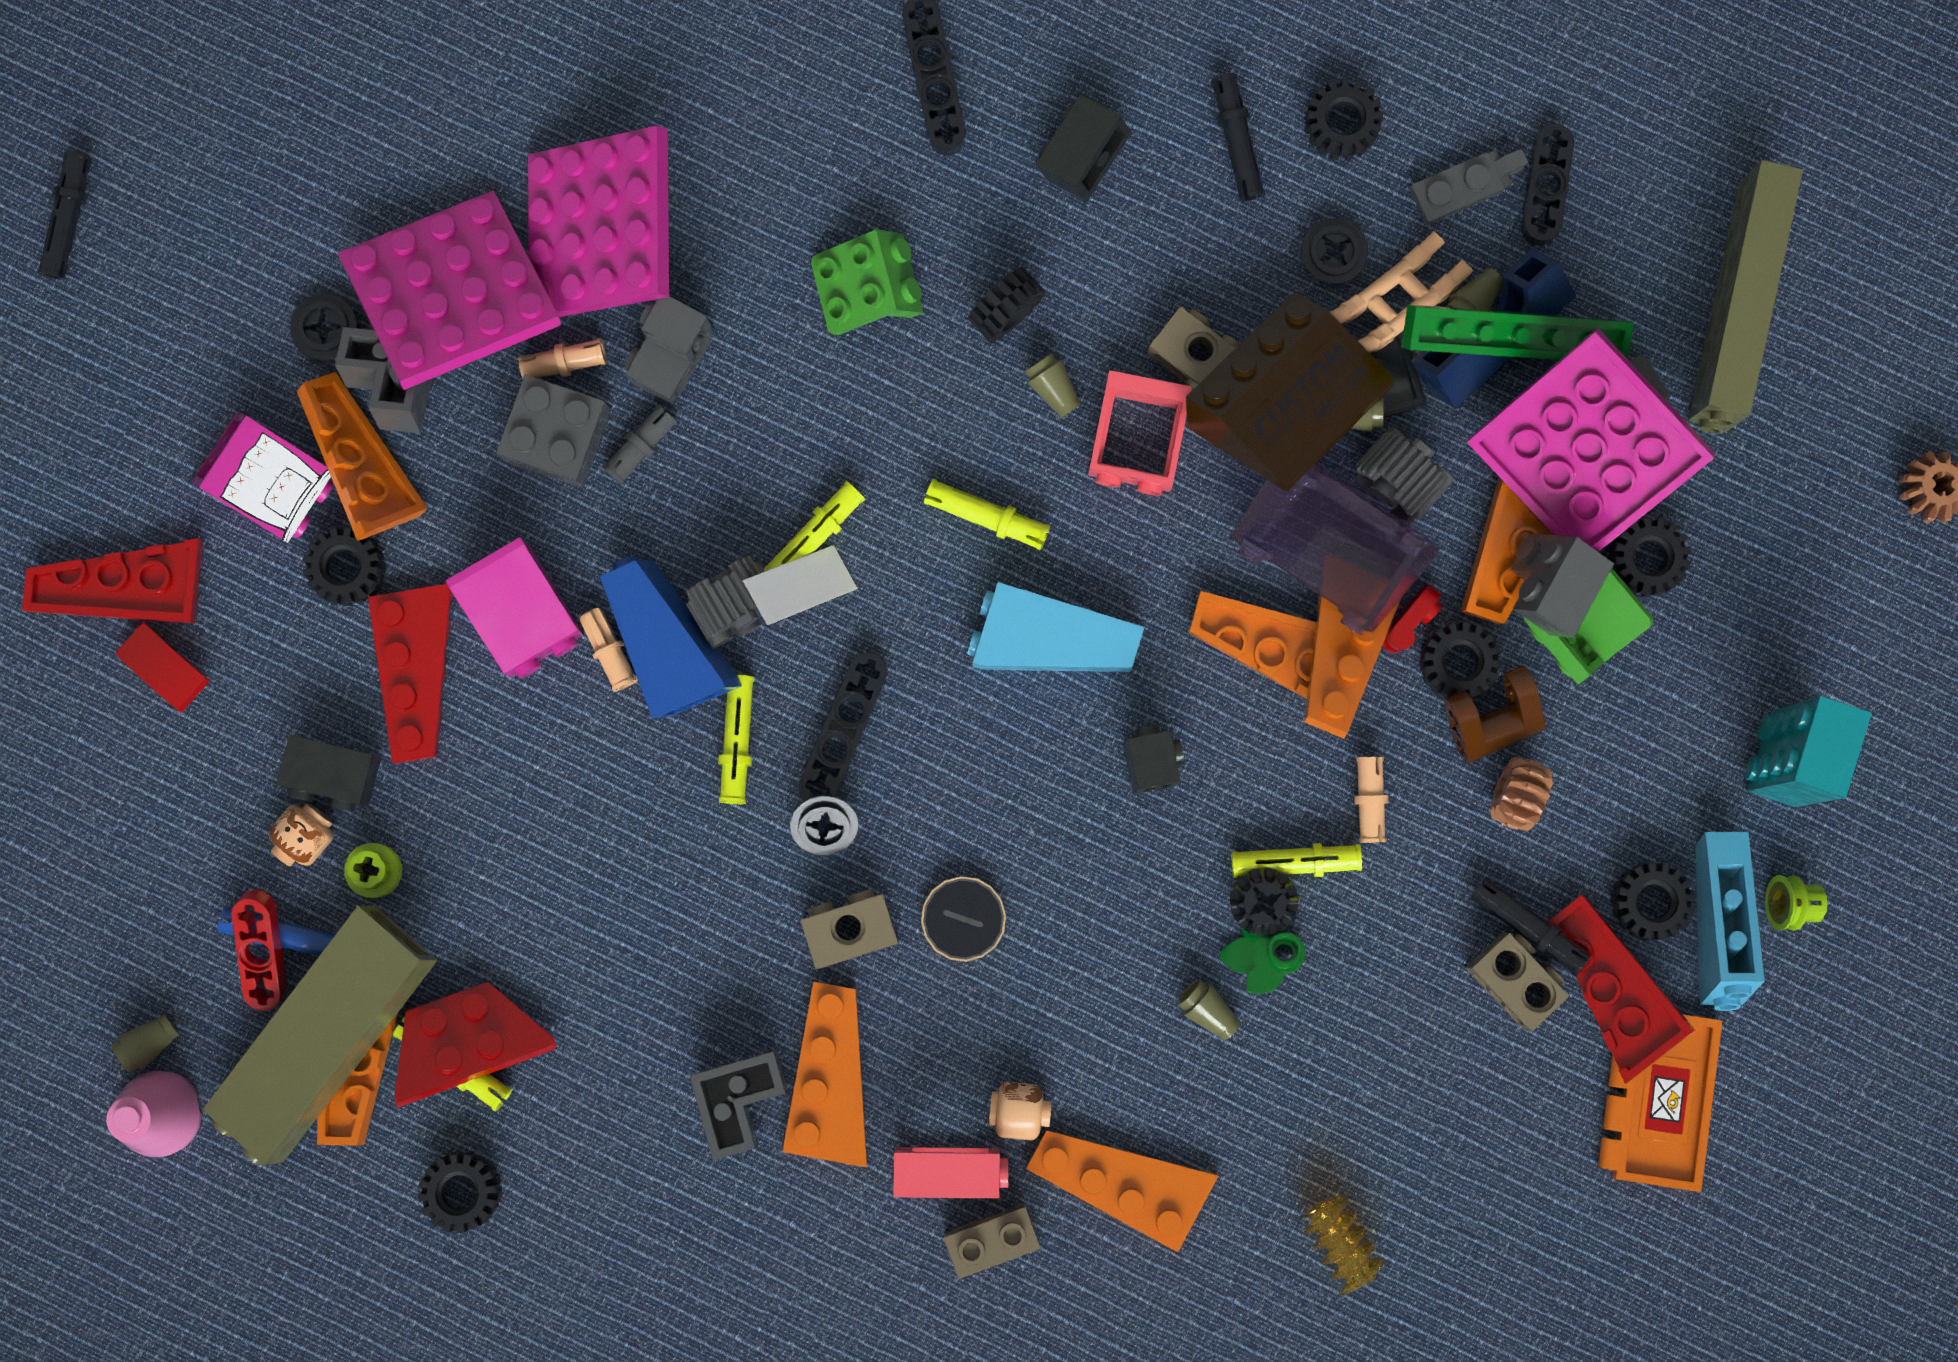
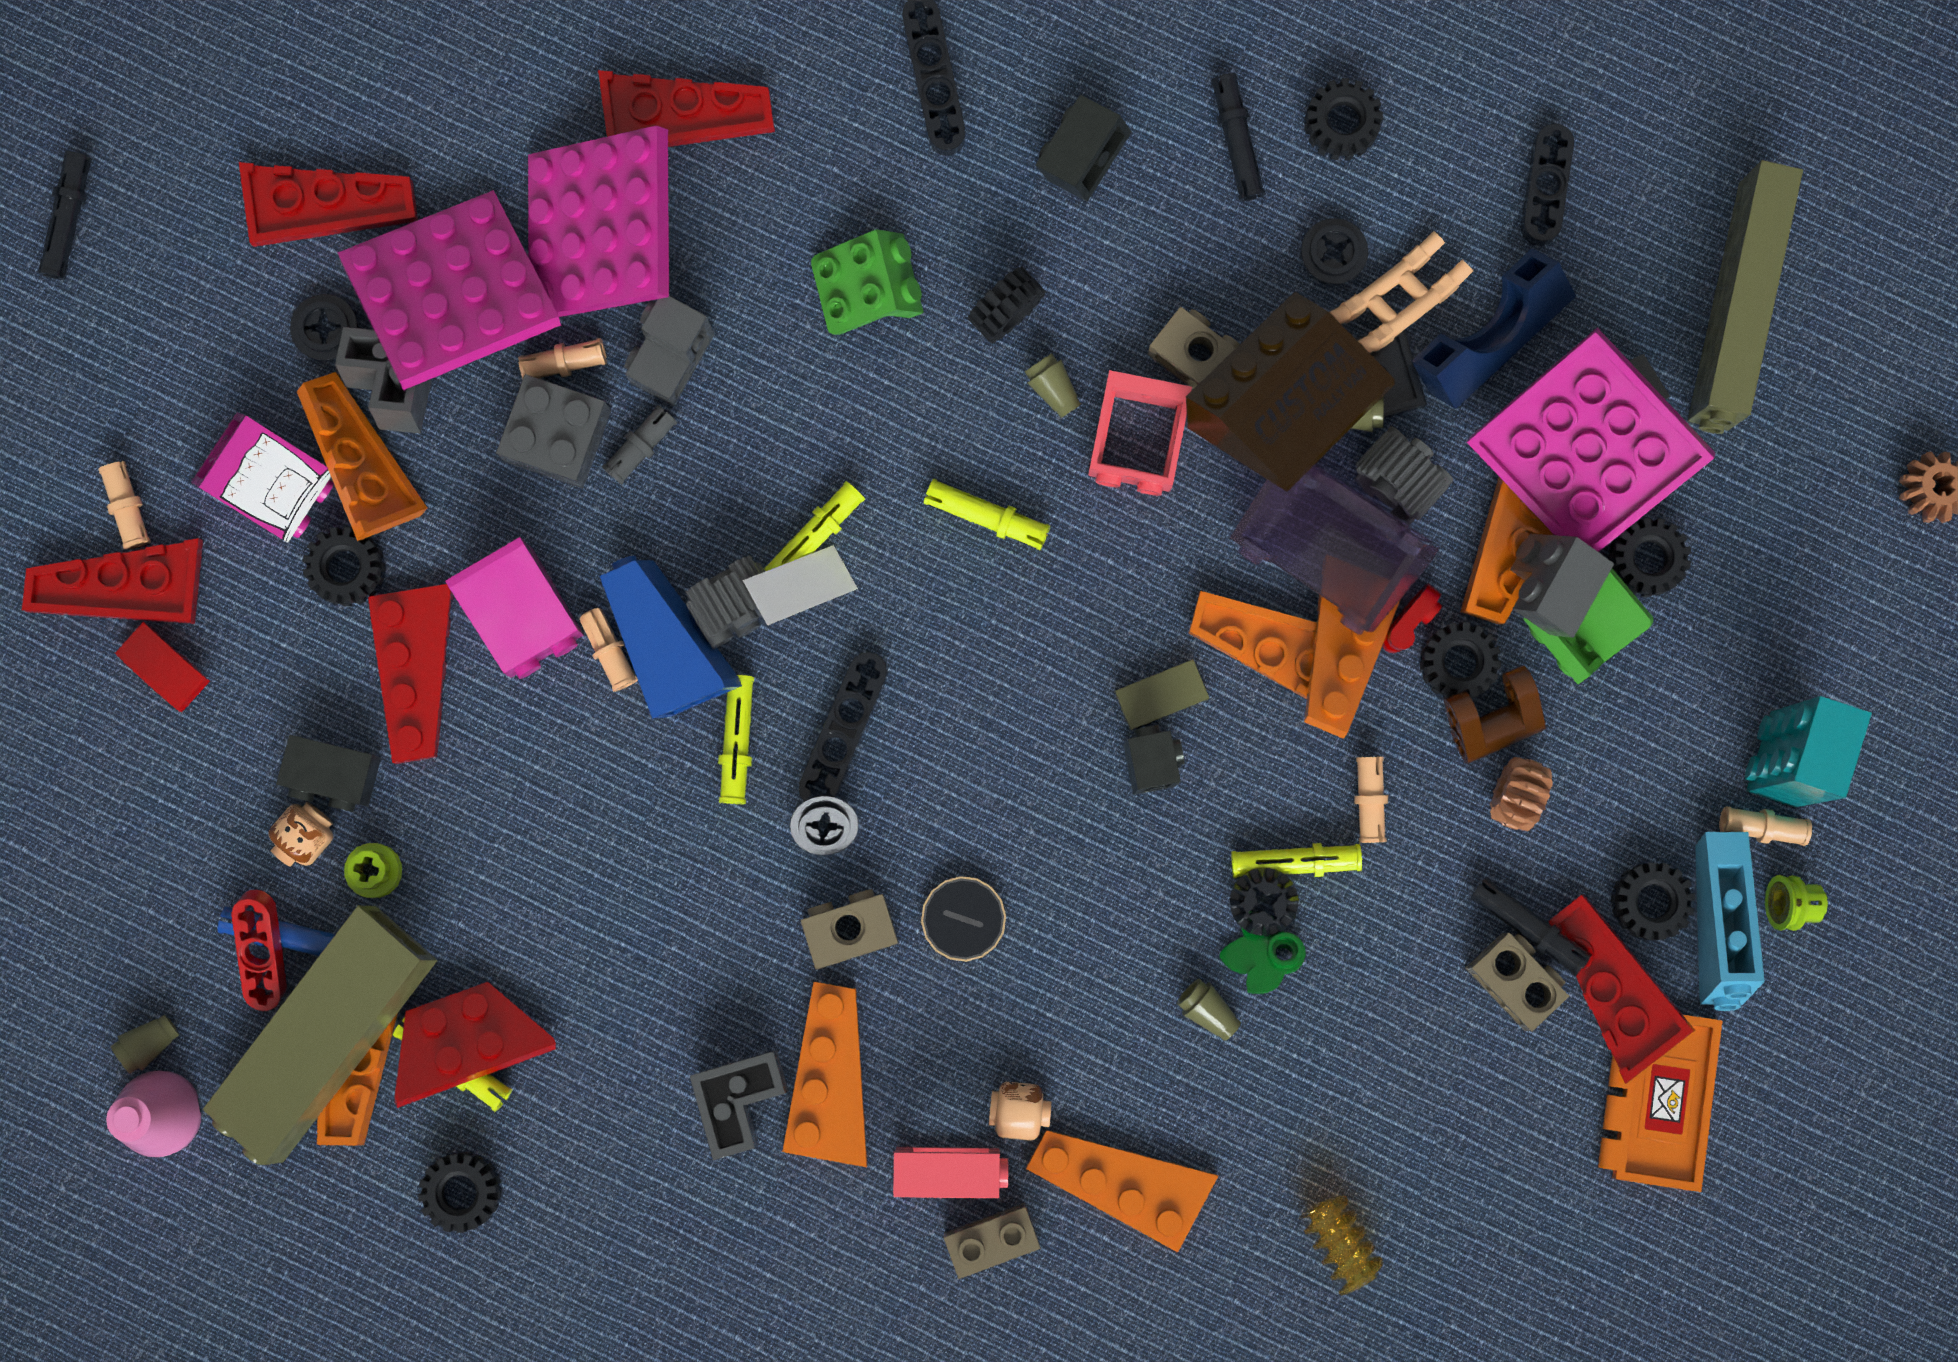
medium azure slope [967,582,1144,672] -> none
green plate [1401,304,1634,360] -> none
dark grey hinge [1409,149,1529,226] -> none
olive cone [1446,268,1502,310] -> none
none -> light nougat pin [98,461,151,550]
none -> red wing [239,162,418,247]
none -> red wing [598,70,775,147]
none -> olive tile [1114,659,1209,731]
none -> light nougat pin [1719,806,1812,846]

